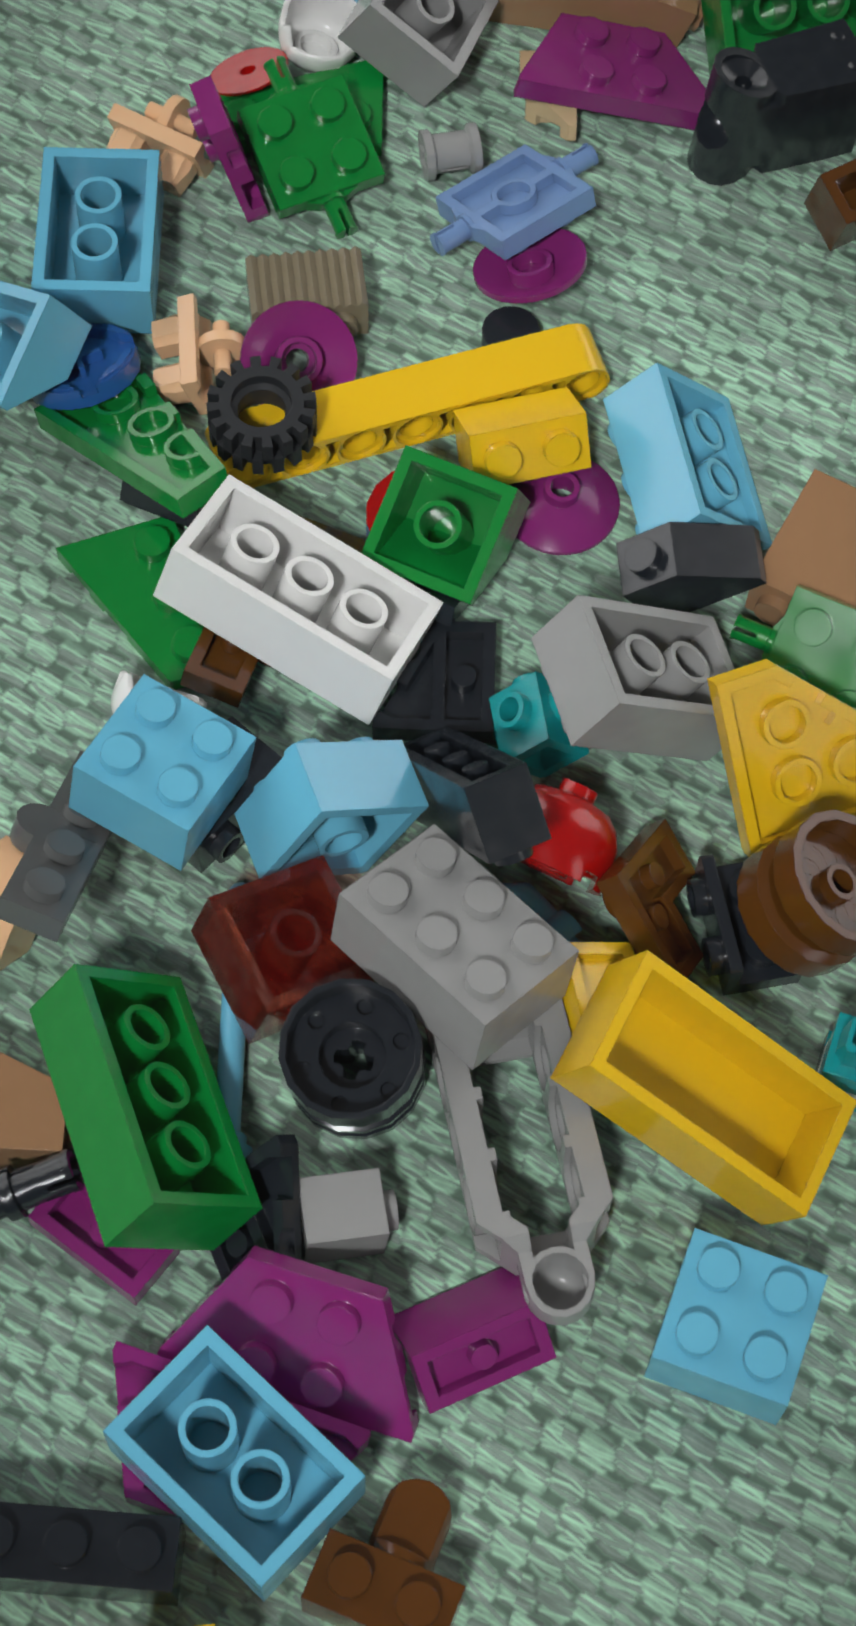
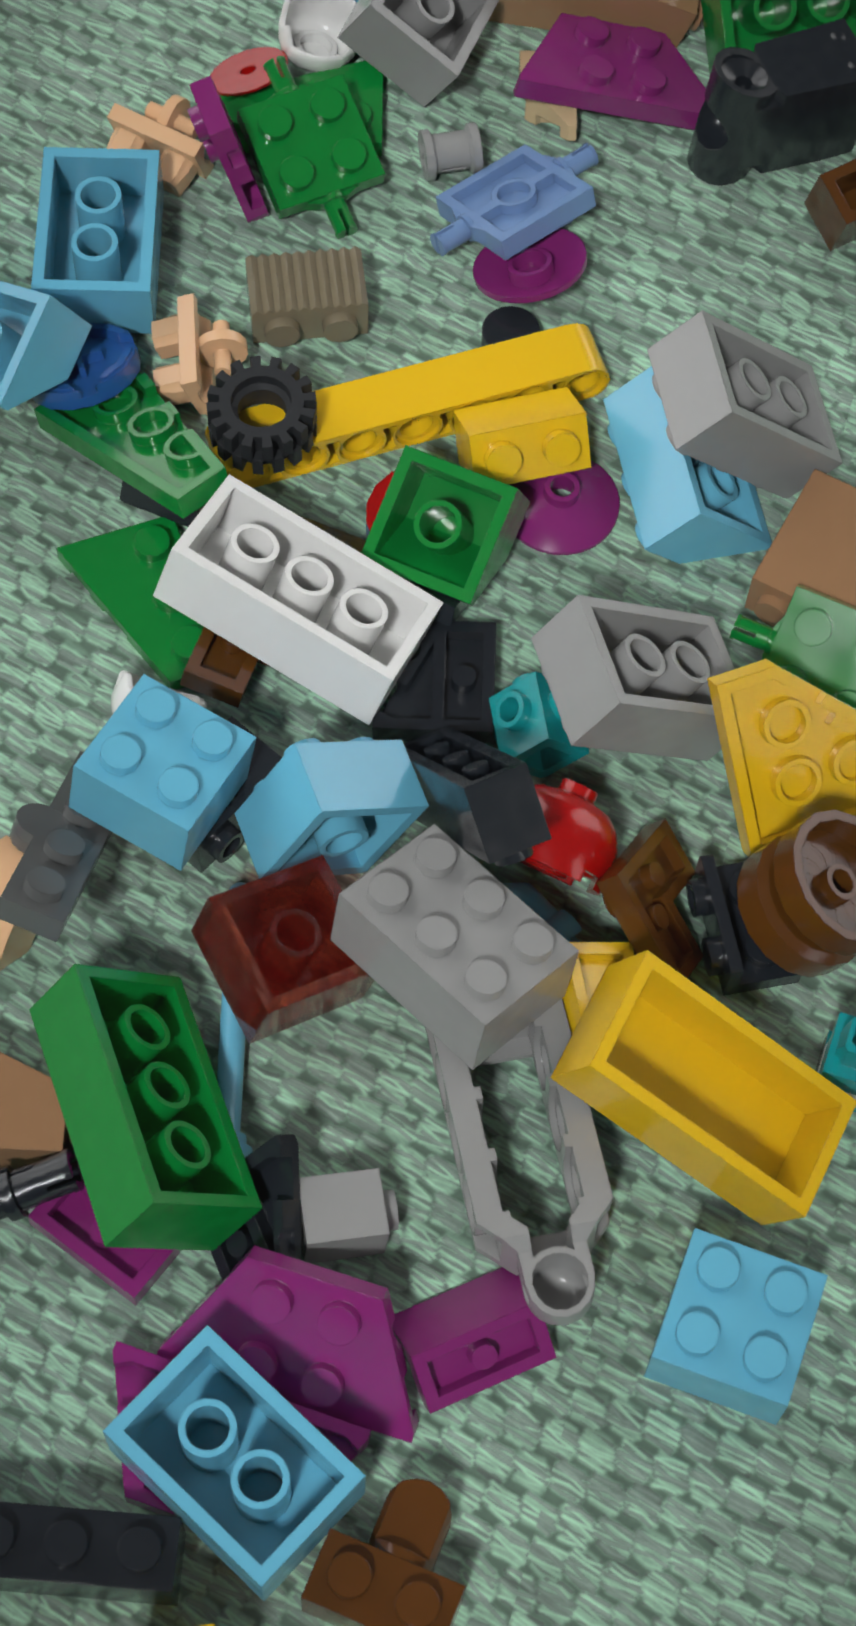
magenta dish [240,300,358,405] -> none
black wheel [278,978,426,1139] -> none
black slope [616,522,767,613] -> none
none -> light grey brick [647,310,843,498]

